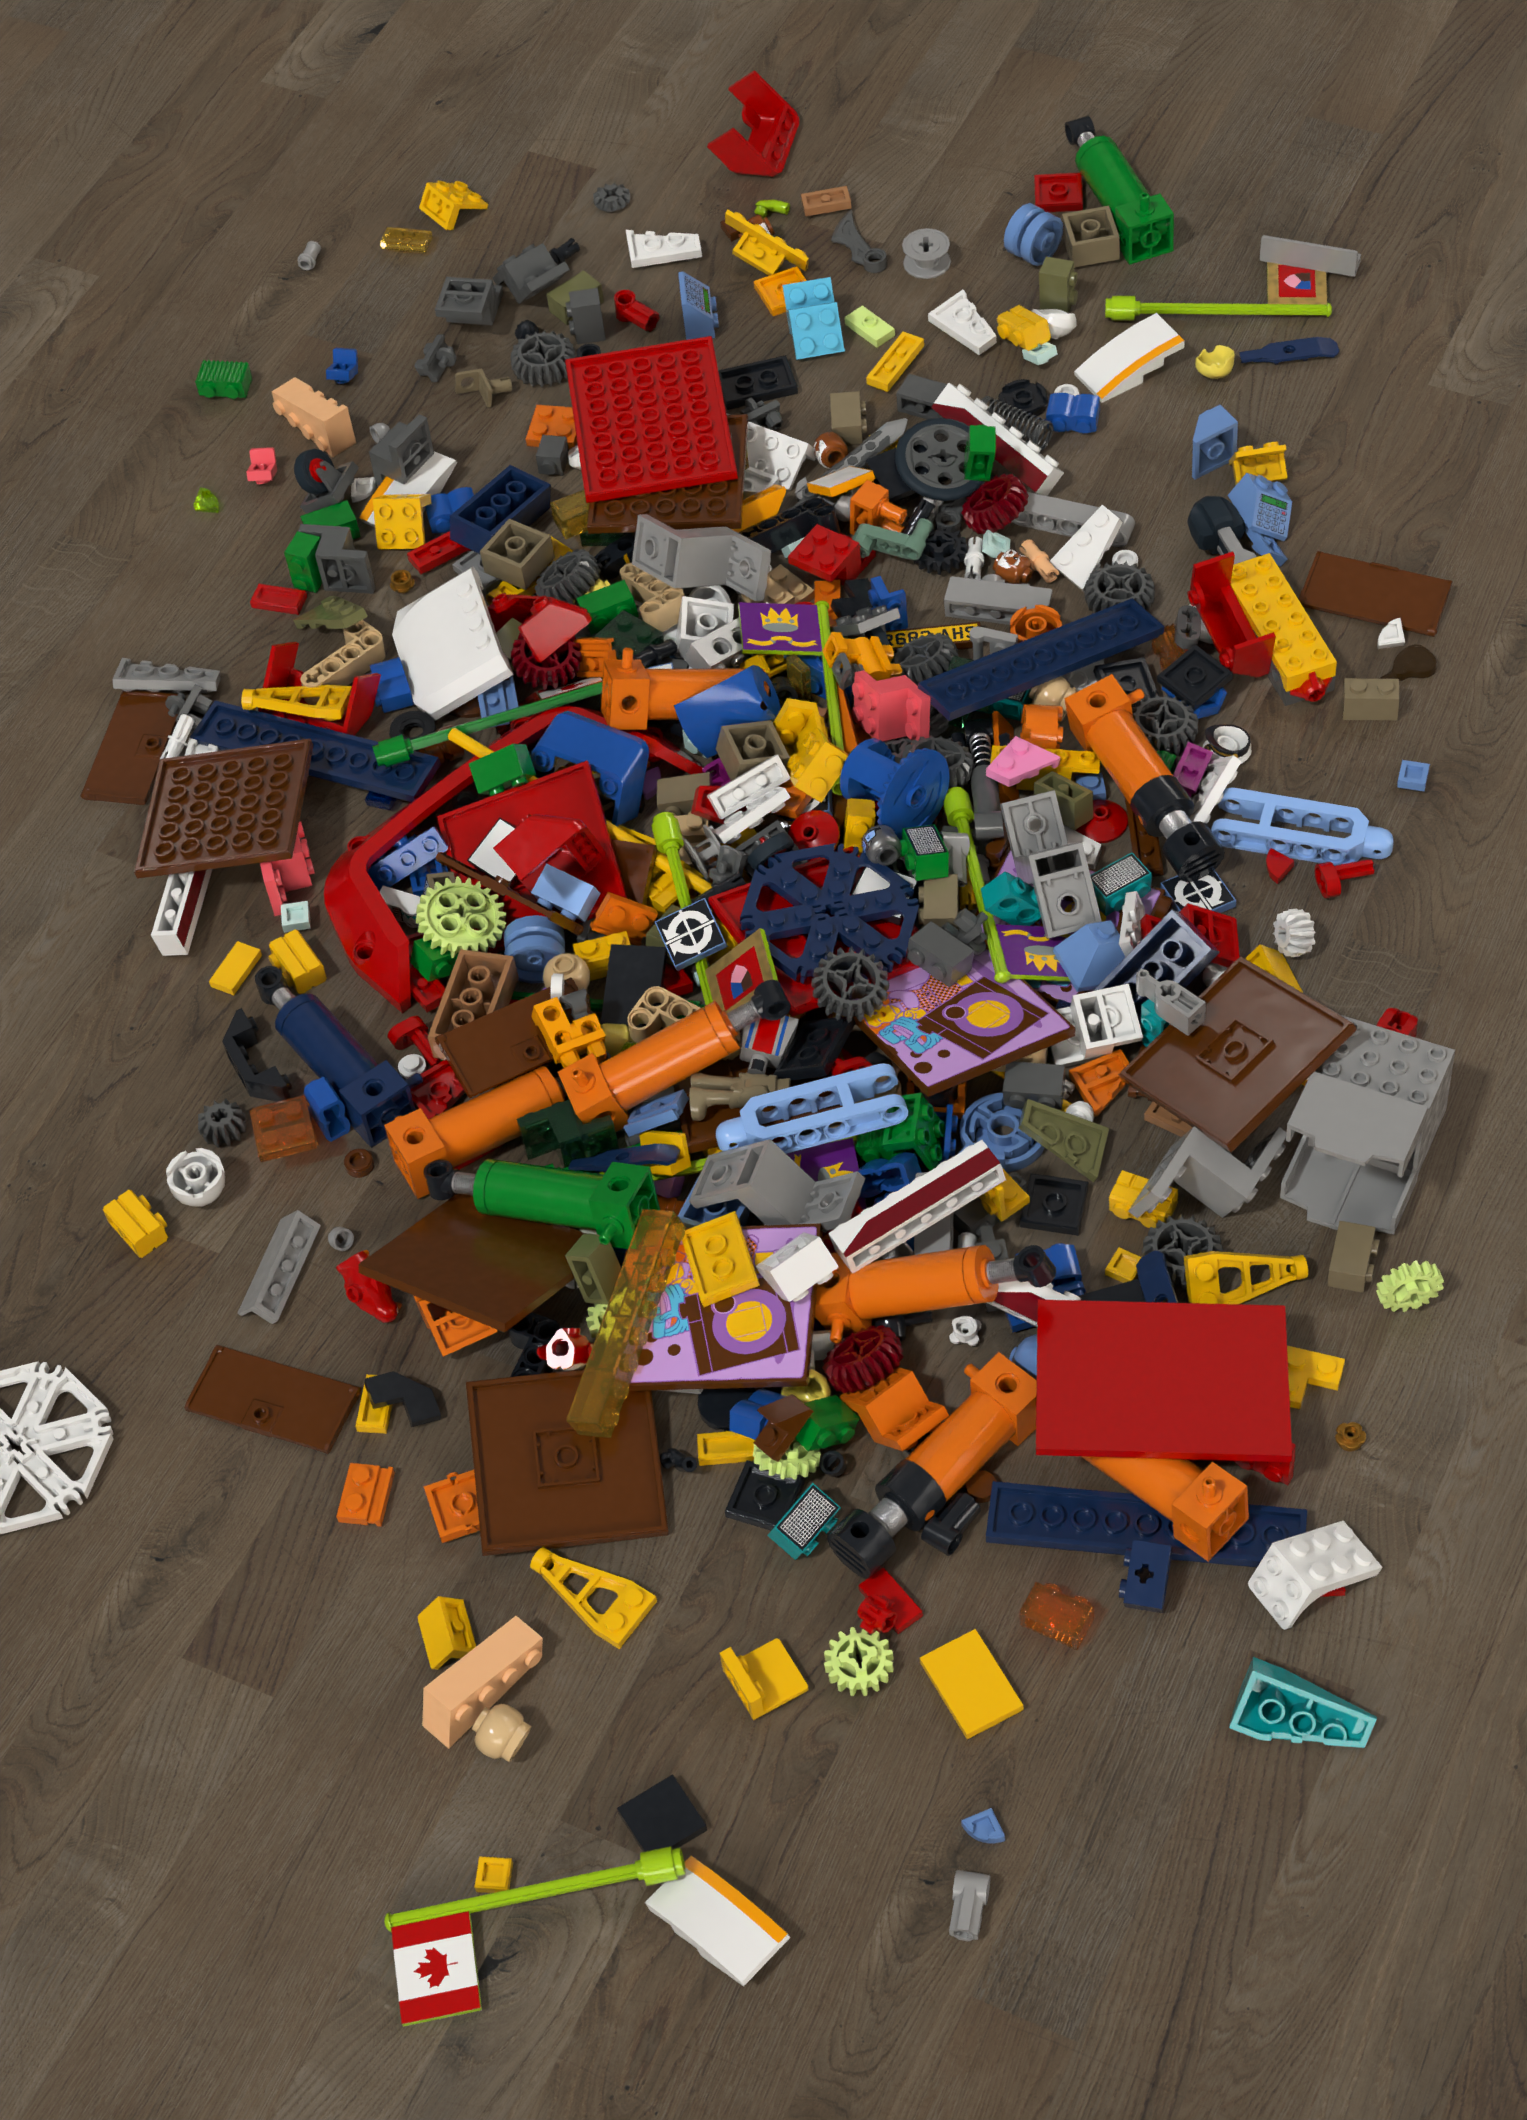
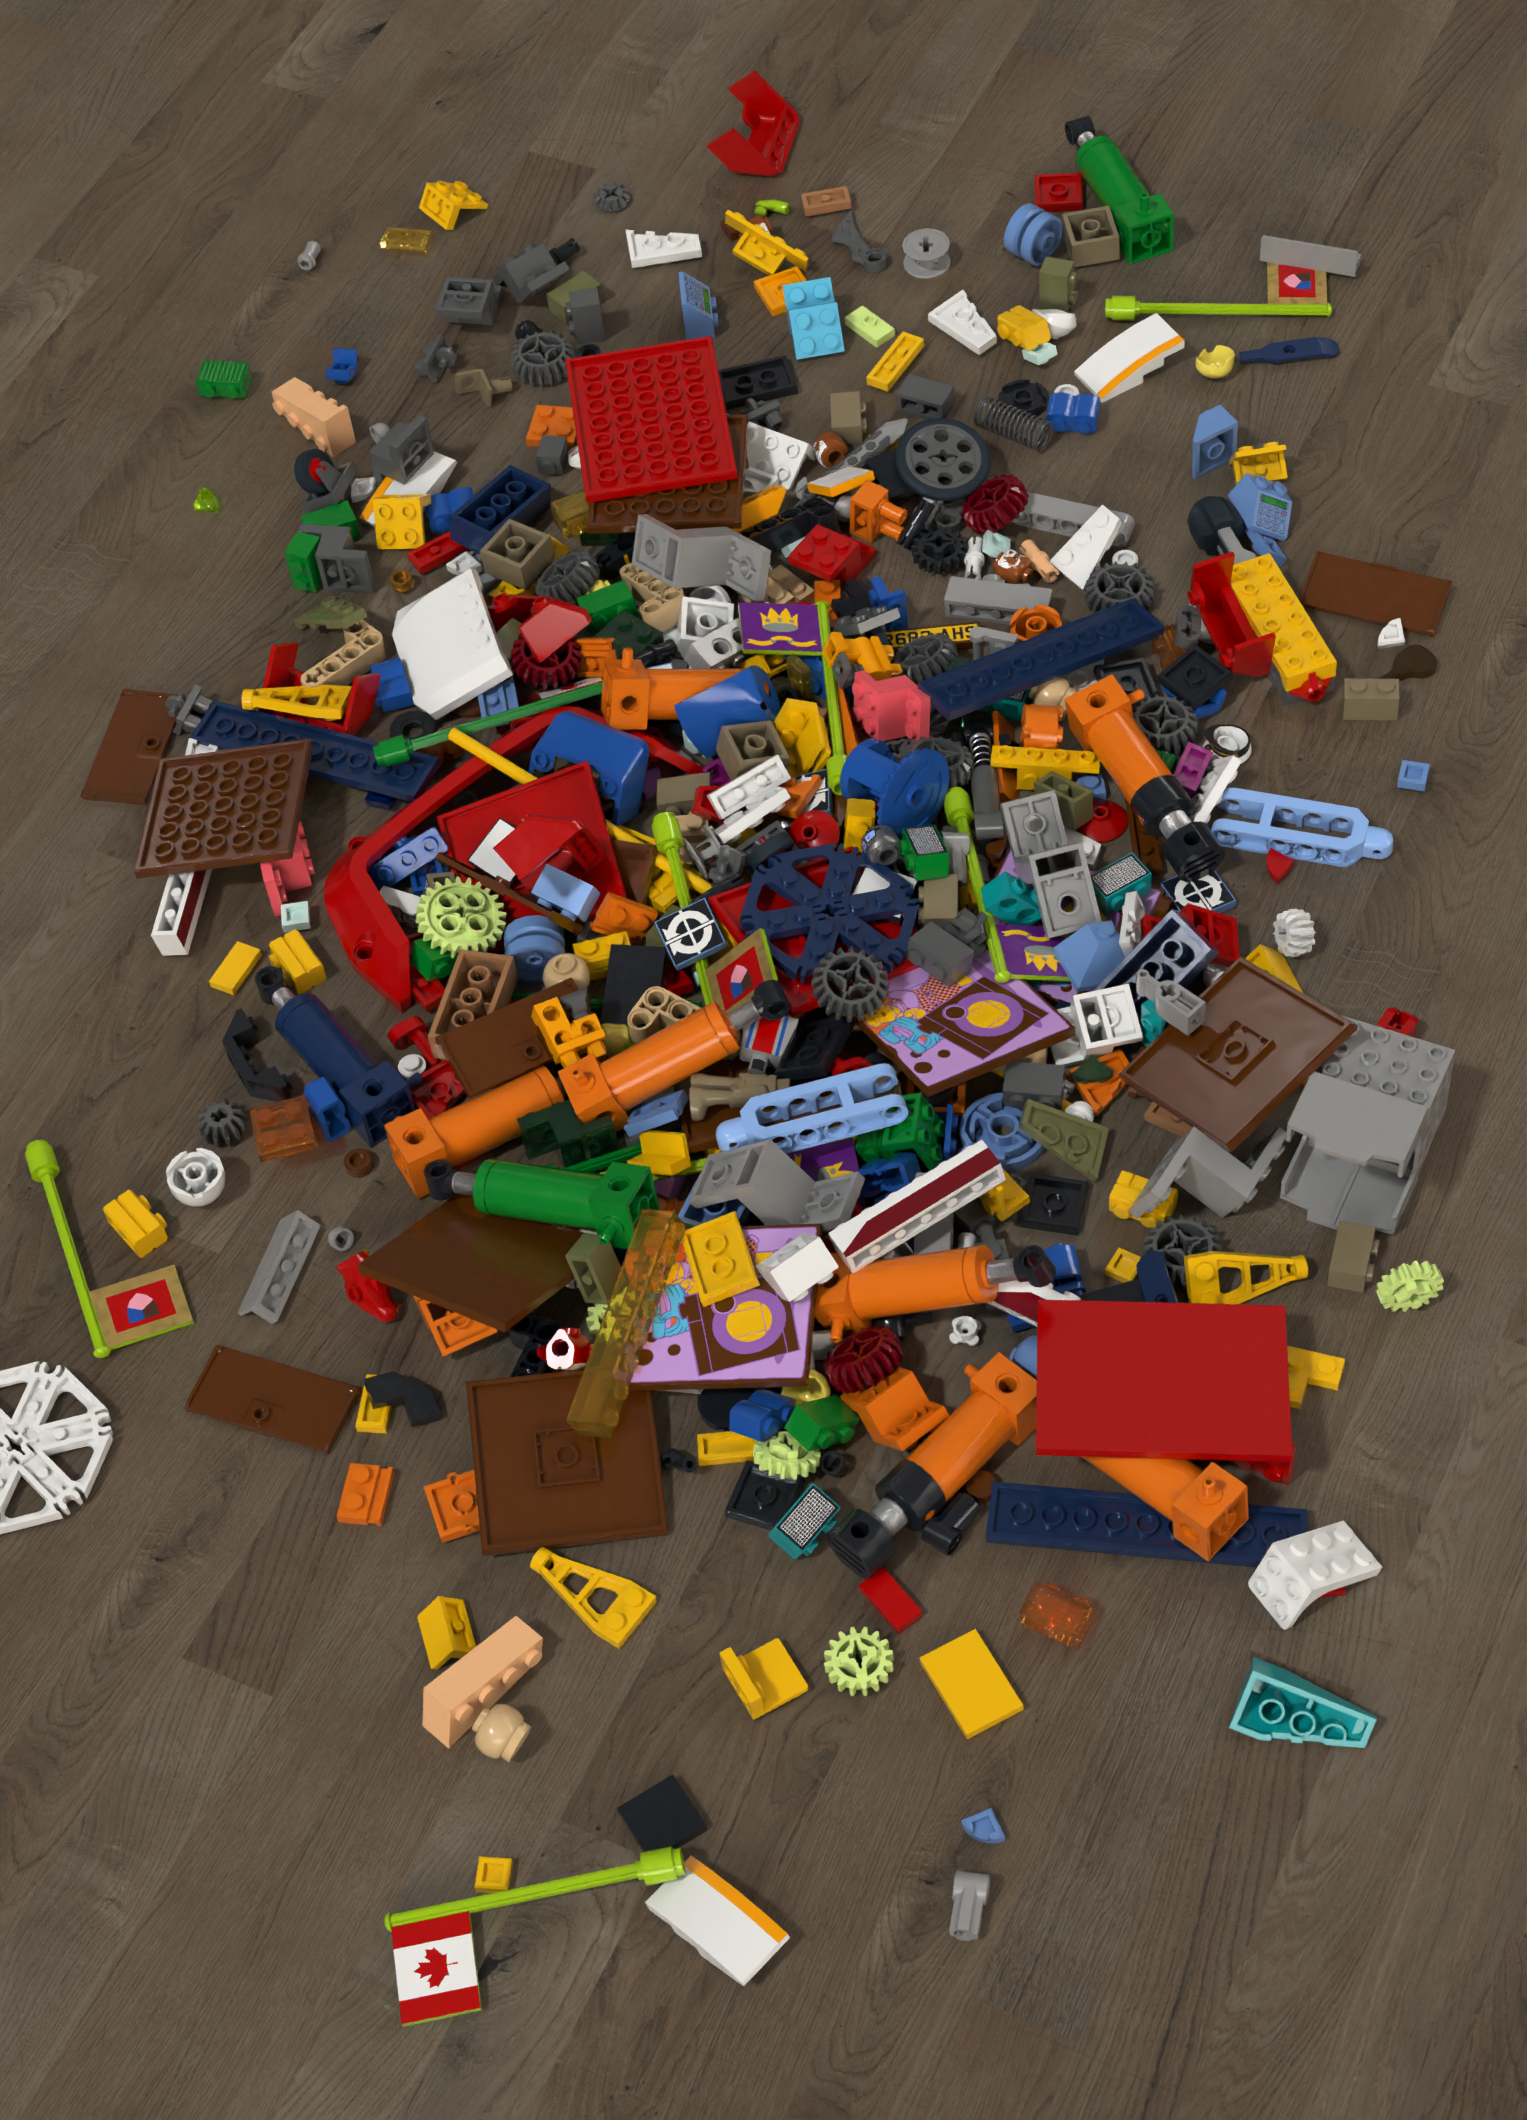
light grey wing [112,658,221,693] -> none
white axle [159,714,195,760] -> none
coral bracket [246,447,277,484] -> none
red tile [250,584,307,615] -> none
green brick [469,744,536,796] -> none
white tile [551,973,564,1000] -> none
dark blue piece [568,1144,680,1173] -> none
red piece [614,289,659,332] -> none
reddish brown slope [754,1394,813,1462] -> none
yellow bracket [786,727,849,803] -> none
sand green beam [852,518,933,560] -> none
red gear [857,1594,897,1634] -> none
brick [931,383,1064,496] -> none
green brick [964,424,996,481] -> none
bright pink wing [986,736,1060,787] -> none
dark blue brick [1119,1540,1173,1613] -> none
red piece [1314,859,1375,899] -> none
pearl gold plate [1335,1422,1366,1452] -> none
none -> flag [25,1140,194,1359]
none -> white tile [446,552,483,575]
none -> clear green tile [1072,1056,1113,1084]

